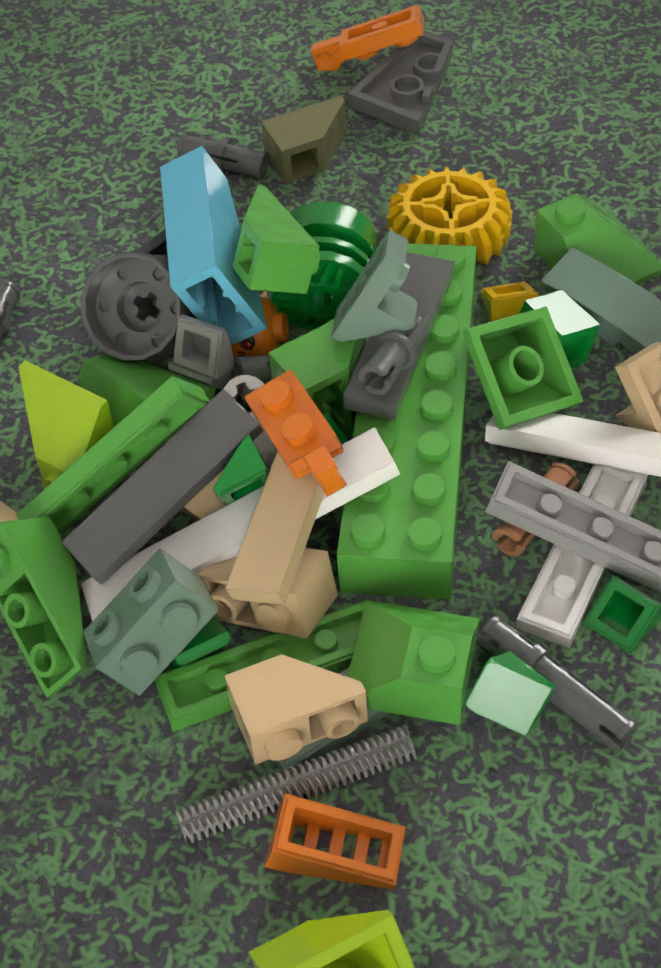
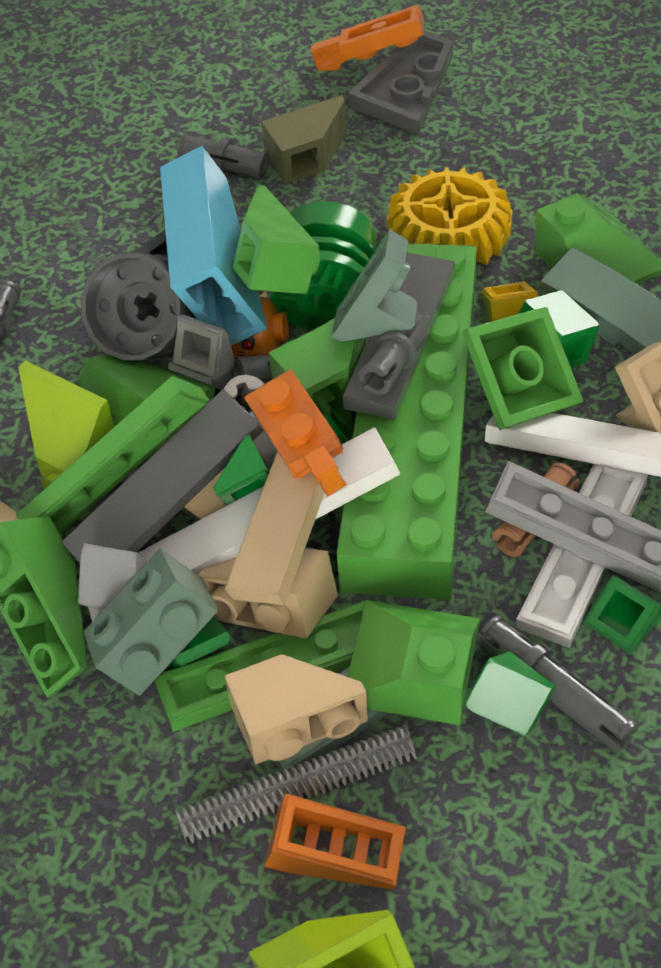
none -> light grey slope [78,543,147,609]

